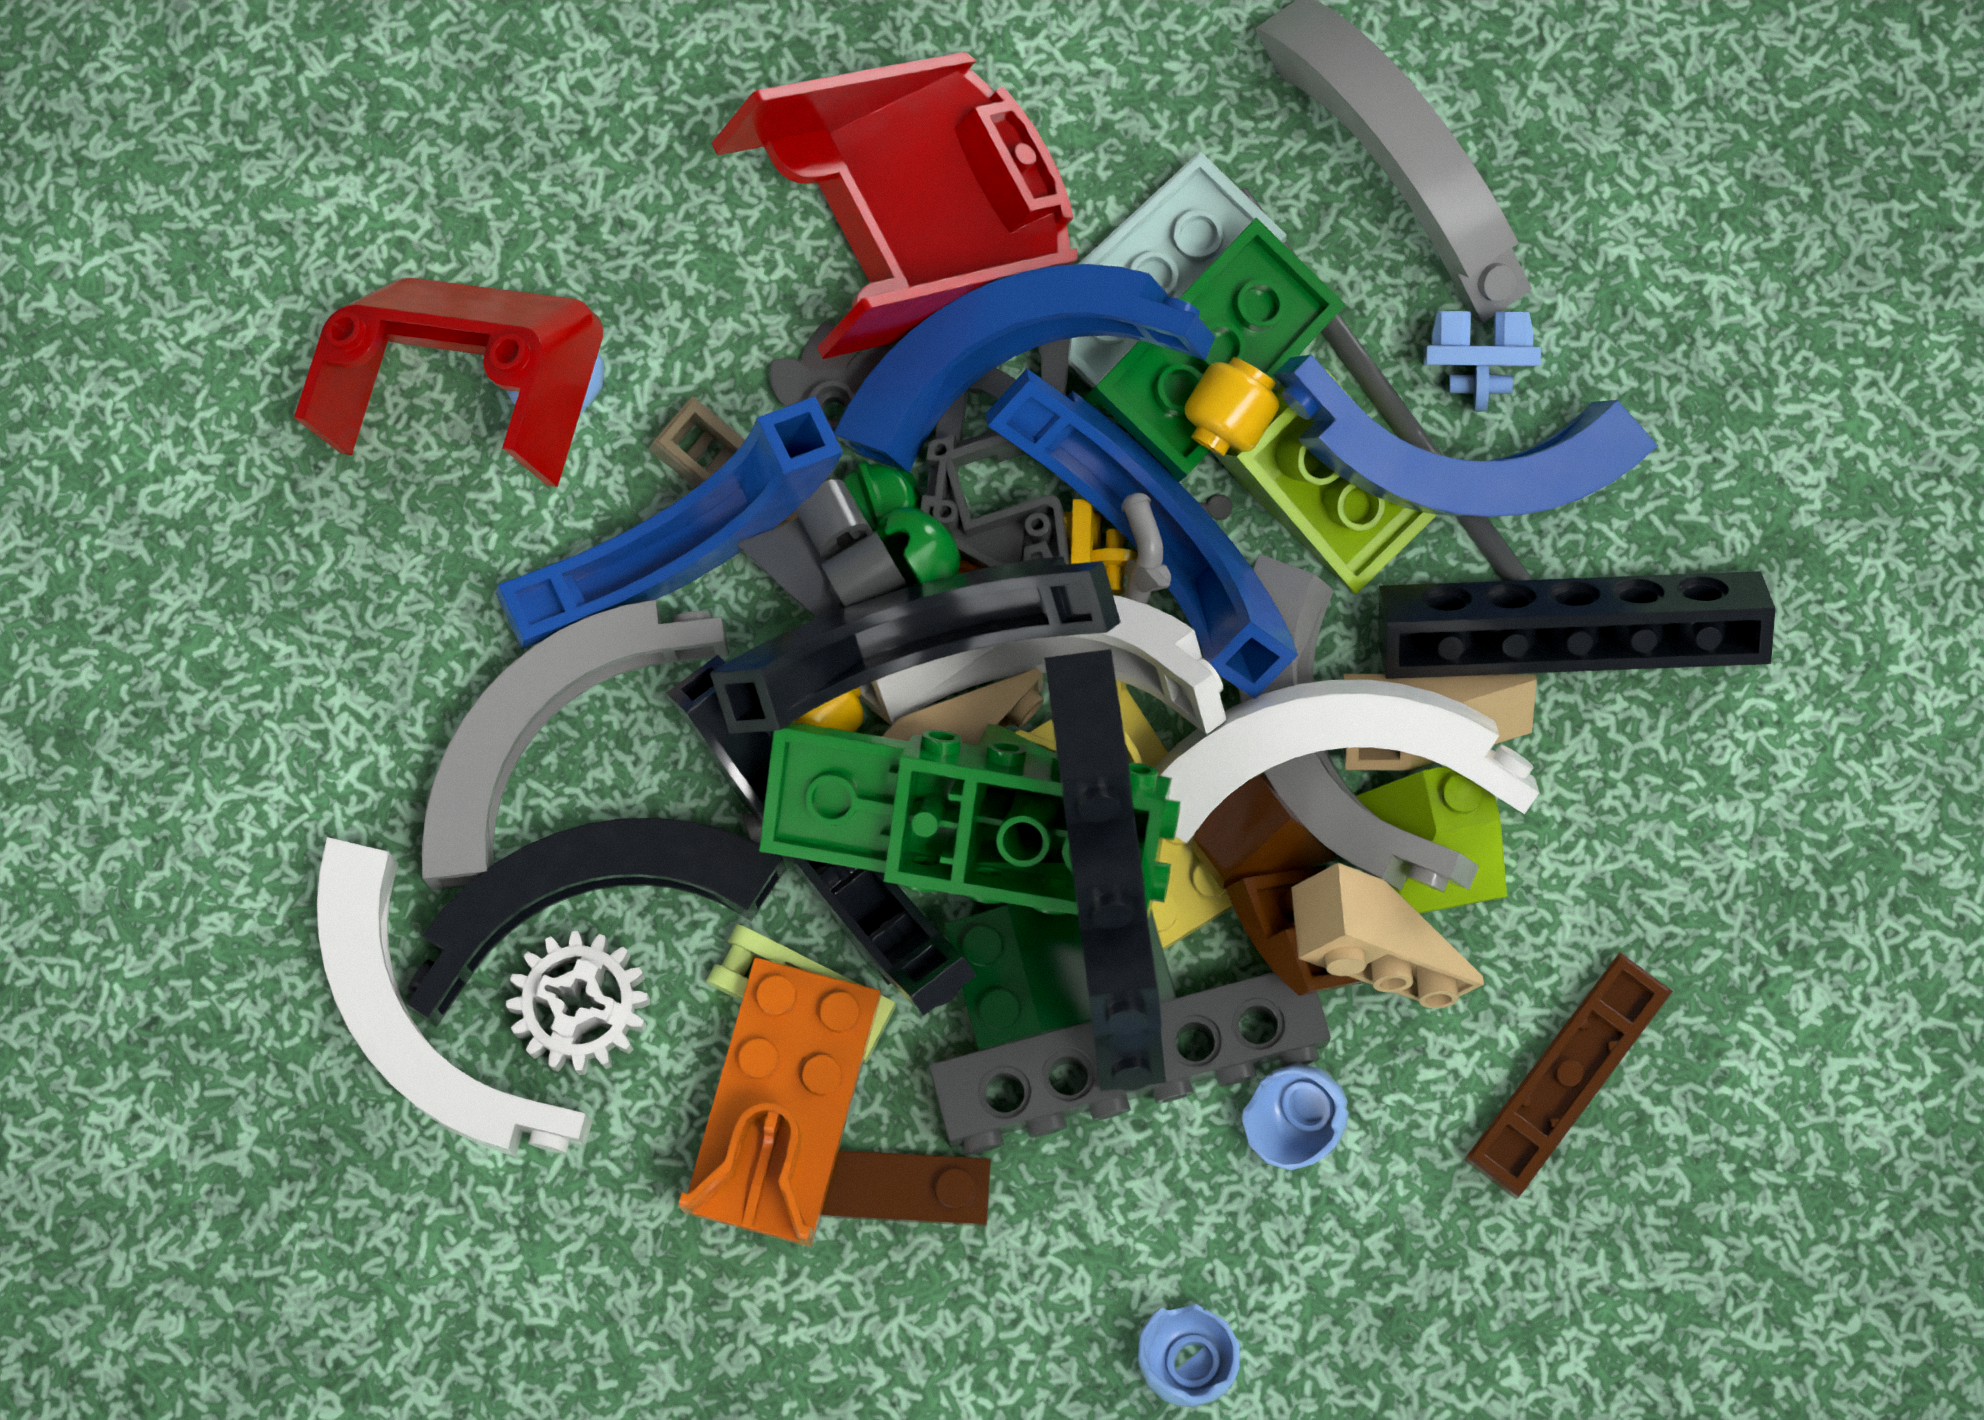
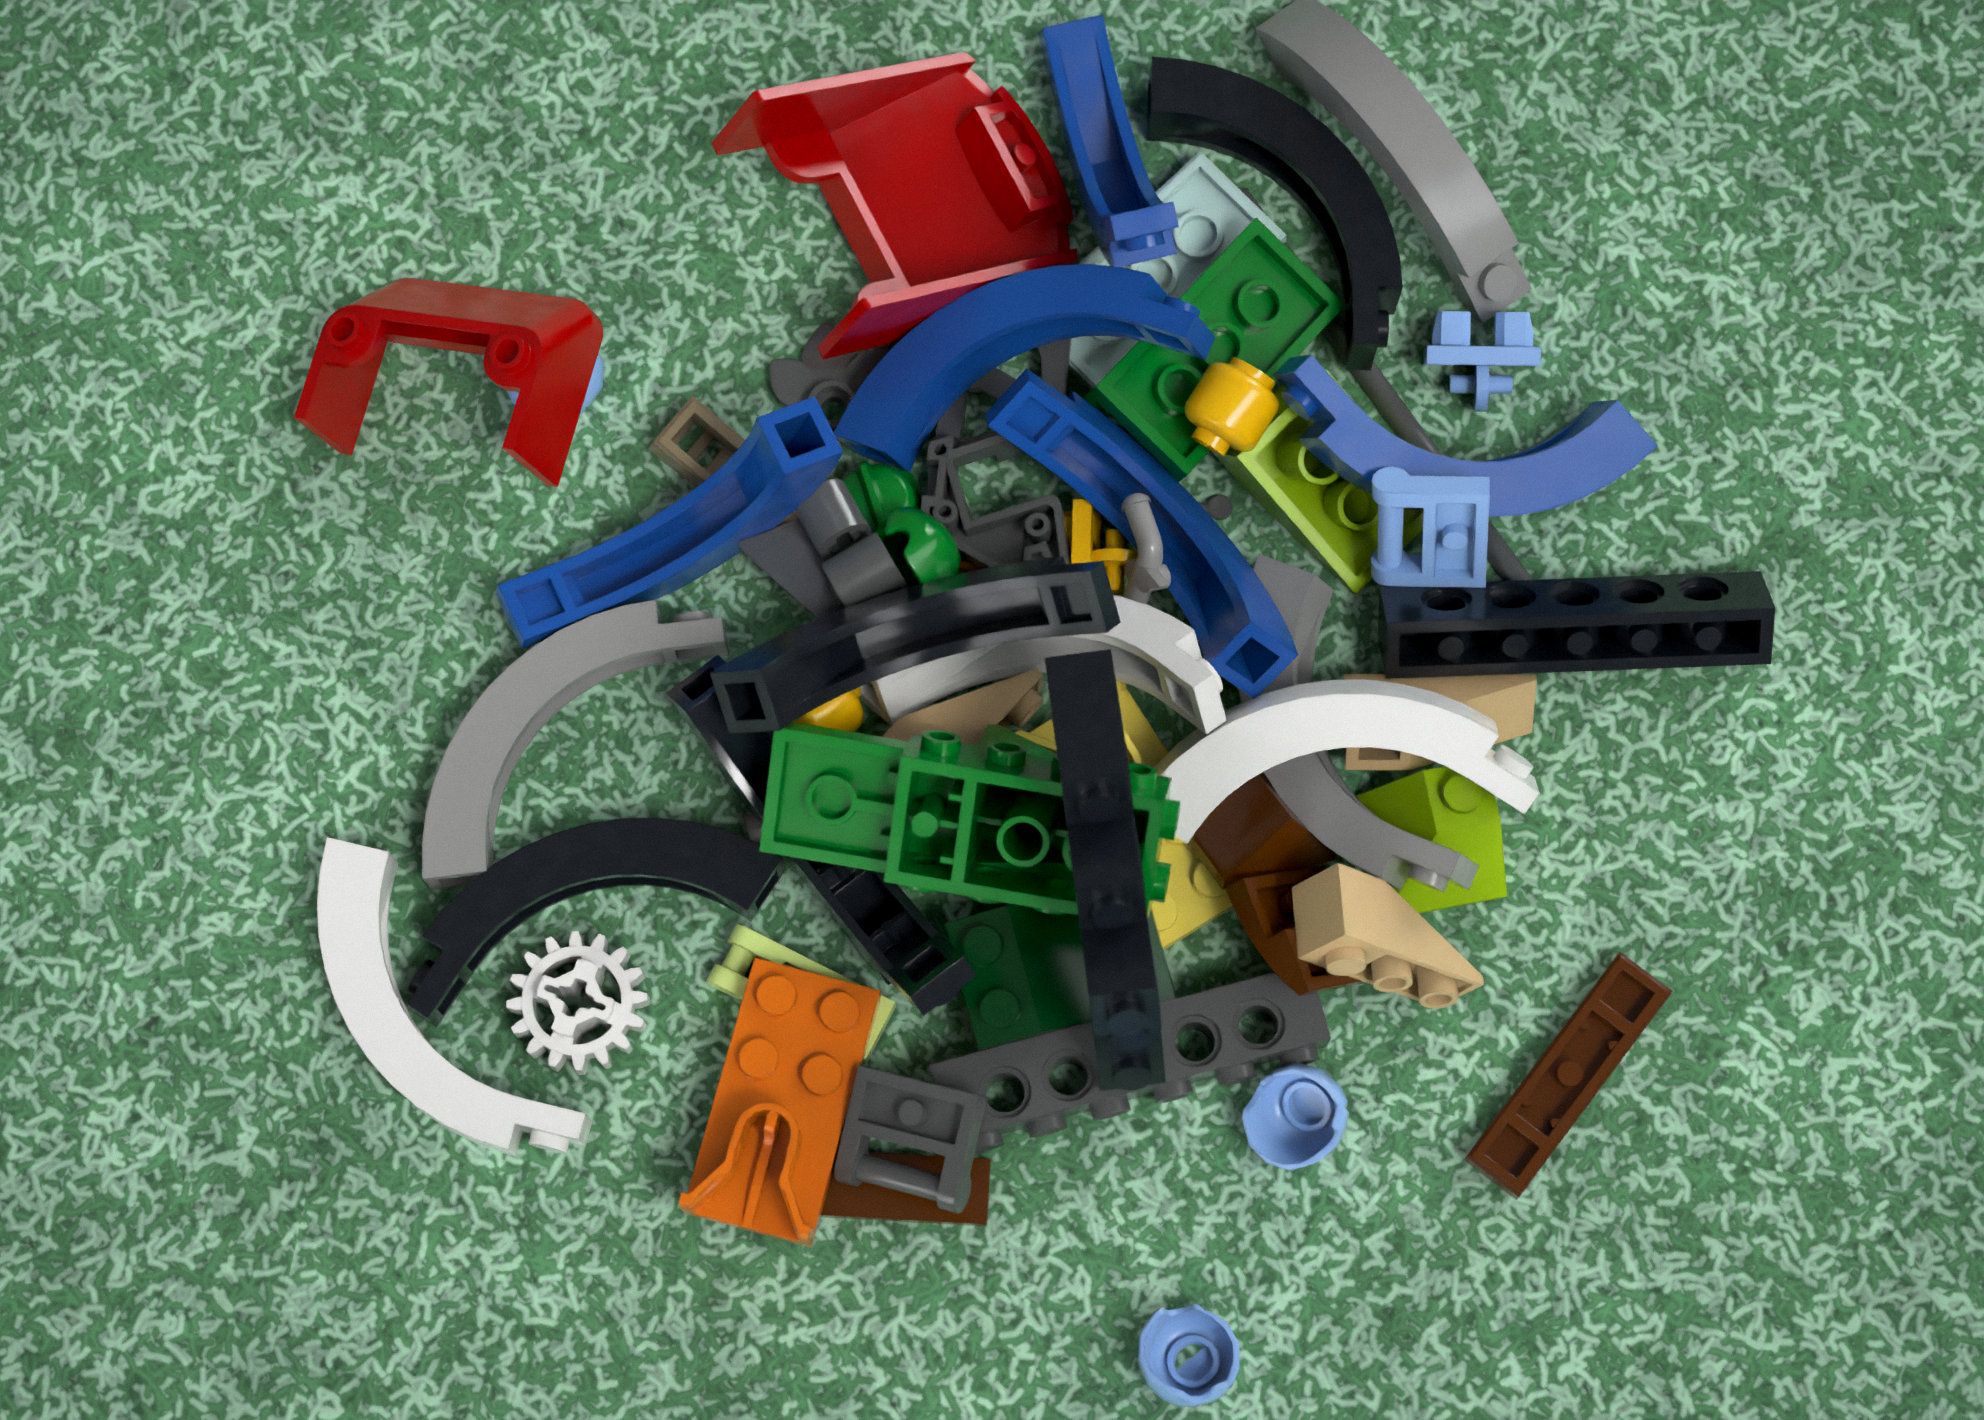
none -> dark grey plate [834,1065,988,1214]
none -> blue arch [1038,14,1179,268]
none -> black arch [1147,56,1403,370]
none -> light blue plate [1370,467,1490,588]

